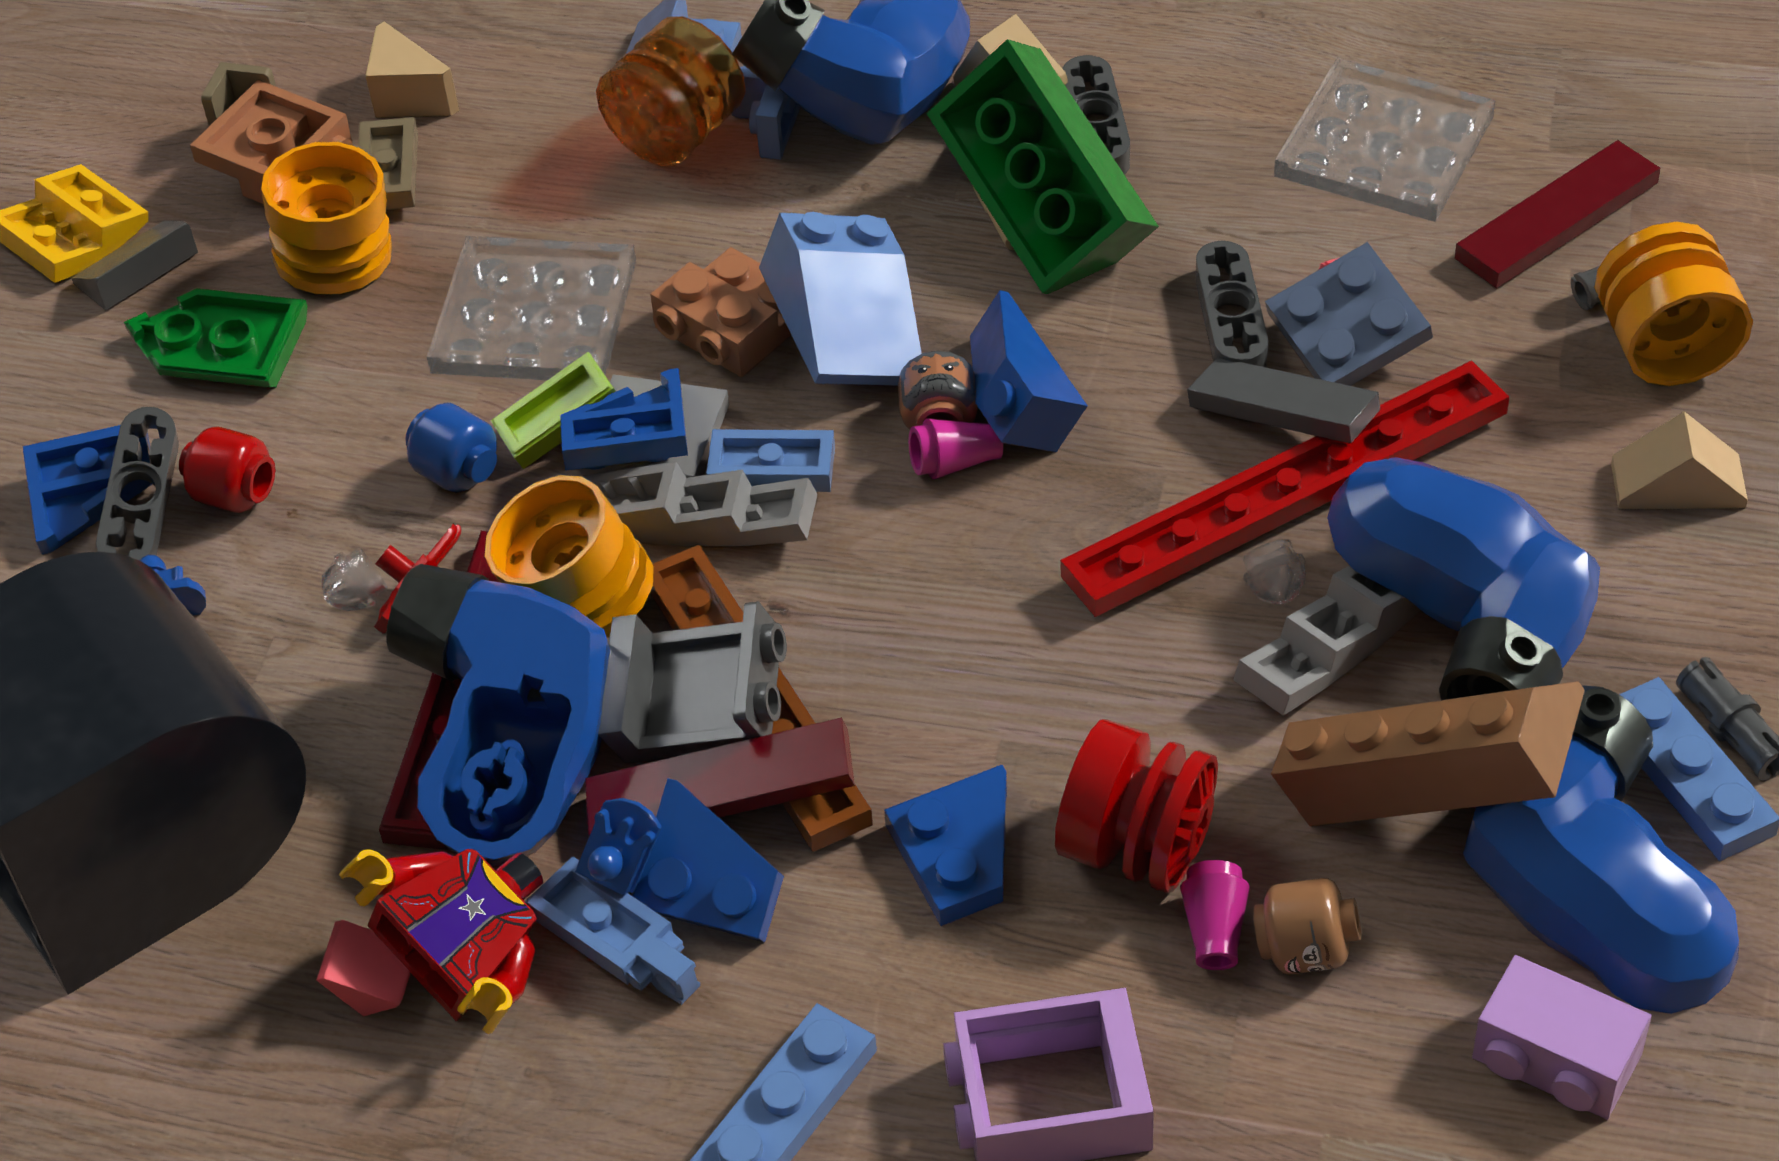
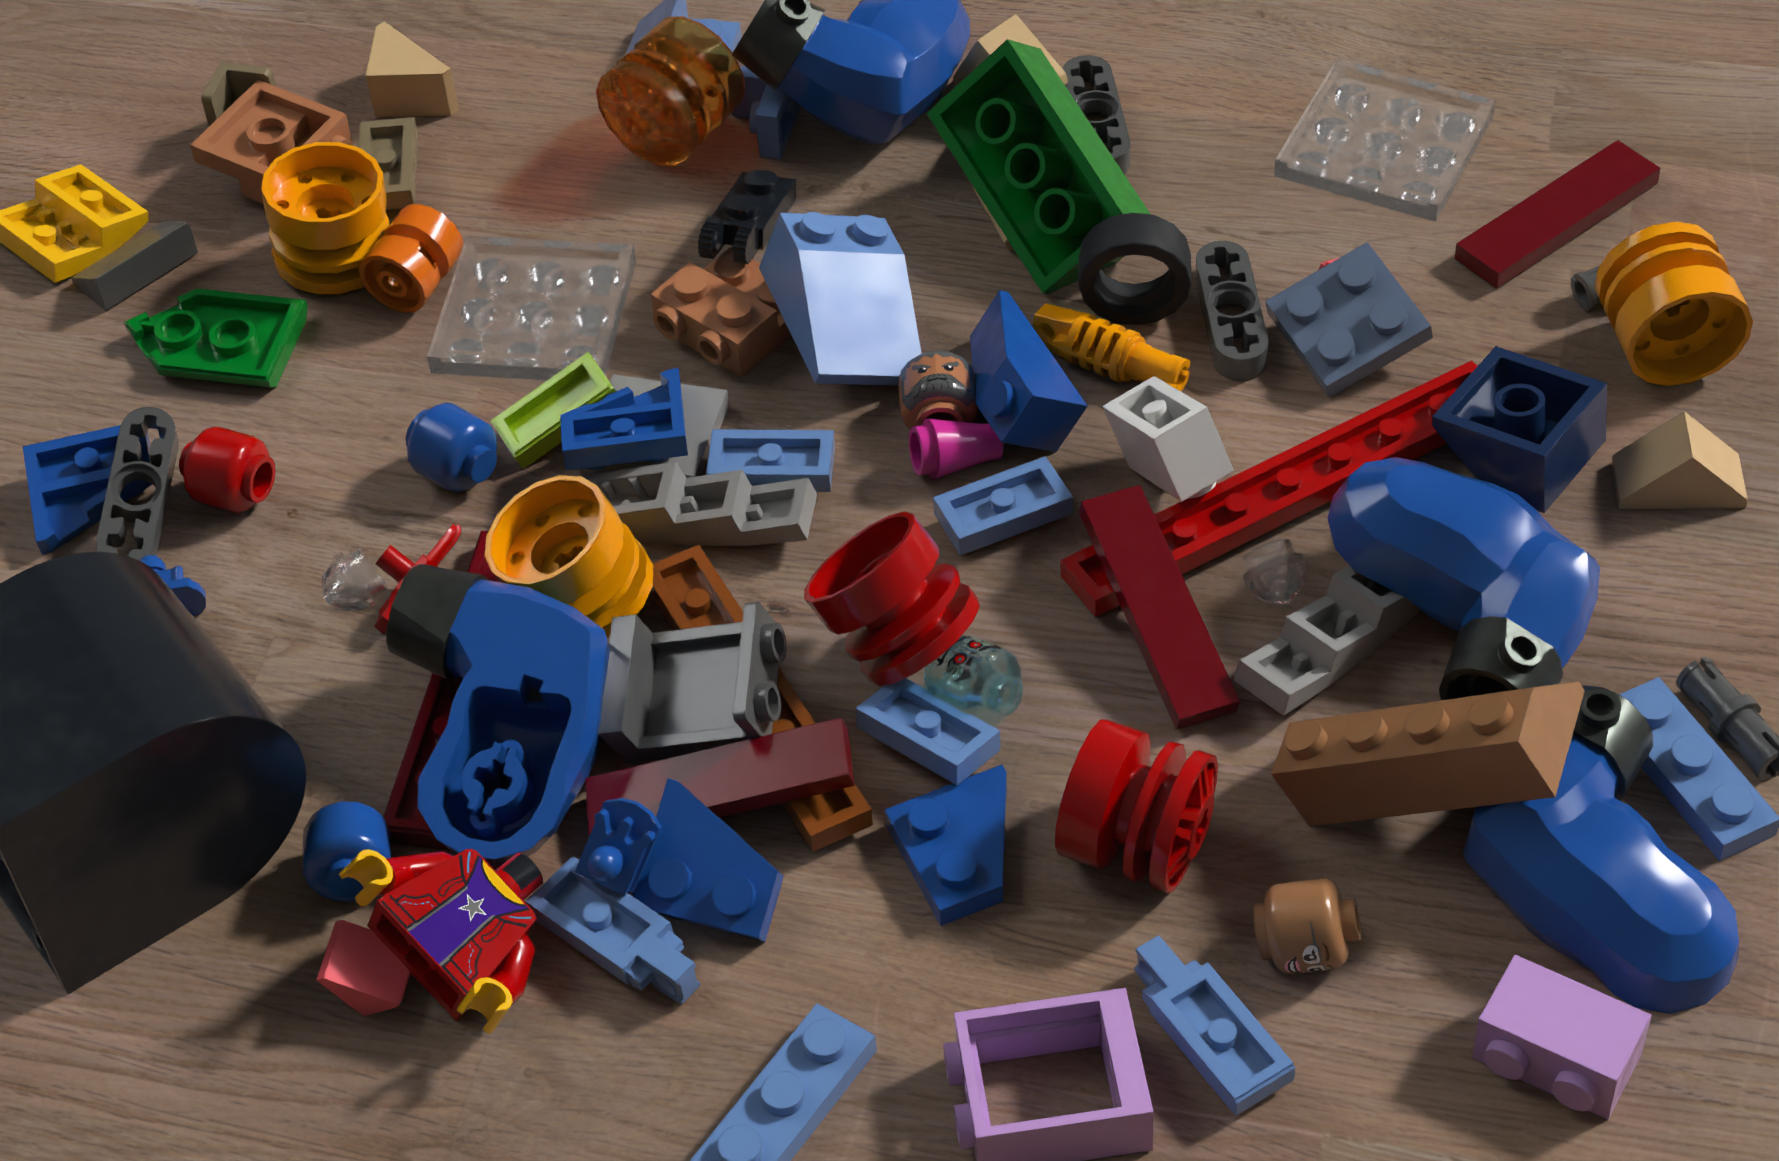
dark pink cone [1180,860,1250,970] -> none
dark grey tile [1187,357,1380,444] -> none
none -> blue head [302,801,391,902]
none -> orange wheel [359,204,464,313]
none -> black hinge [698,170,796,264]
none -> red wheel [804,511,980,686]
none -> medium blue plate [856,678,1000,785]
none -> clear light blue head [924,635,1023,727]
none -> medium blue plate [933,456,1073,556]
none -> light orange hinge [1033,303,1190,392]
none -> black tyre [1078,212,1192,325]
none -> dark red tile [1079,485,1240,730]
none -> white brick [1102,376,1234,502]
none -> medium blue hinge [1135,935,1296,1116]
none -> dark blue slope [1432,346,1607,513]

